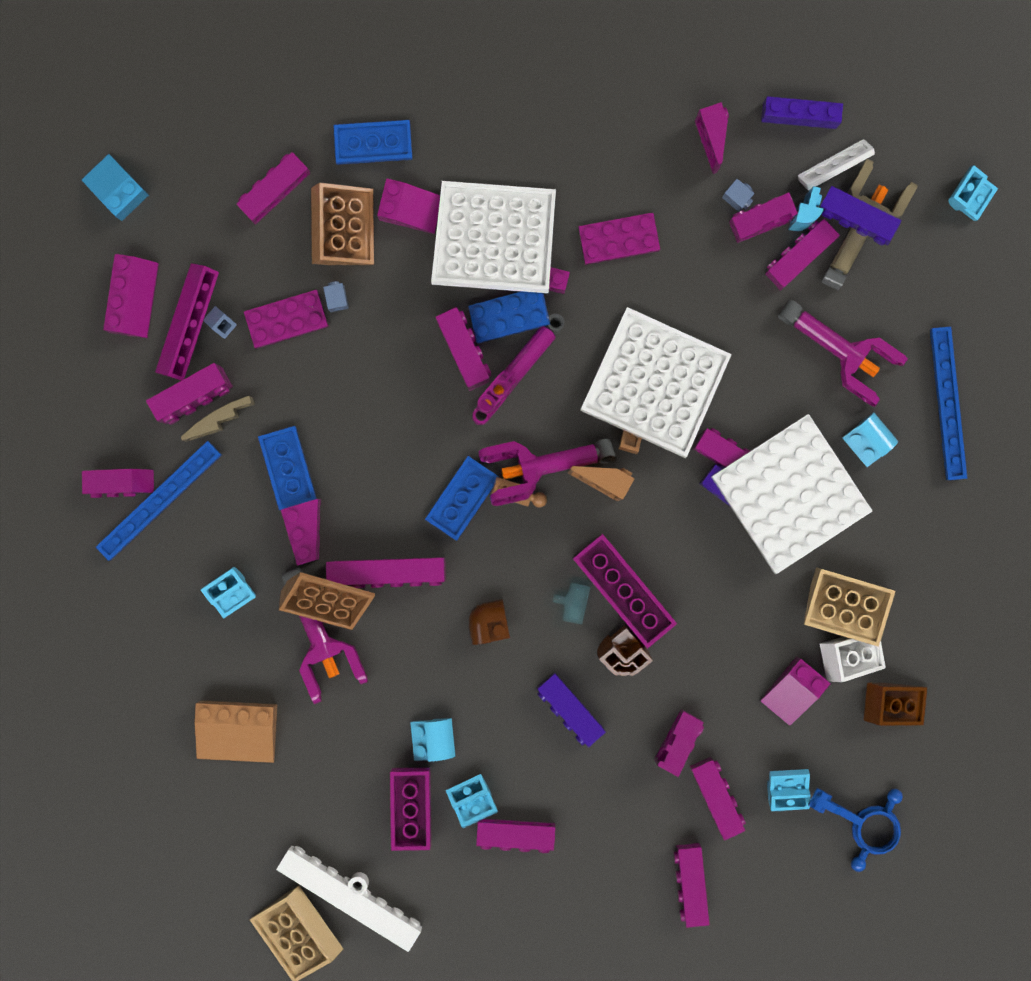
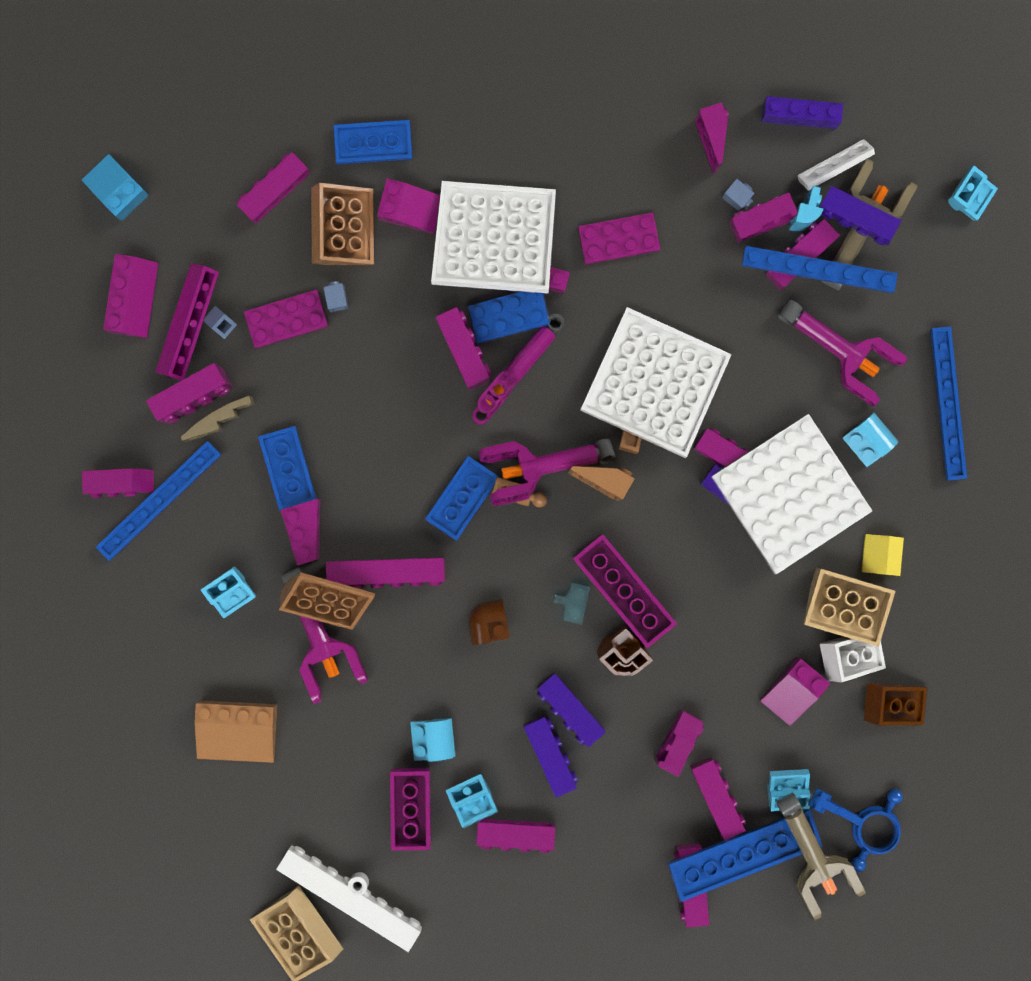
none -> dark purple brick [523,715,579,798]
none -> blue plate [667,809,822,902]
none -> blue plate [741,246,898,293]
none -> dark tan piece [776,792,866,921]
none -> light yellow slope [861,534,904,576]

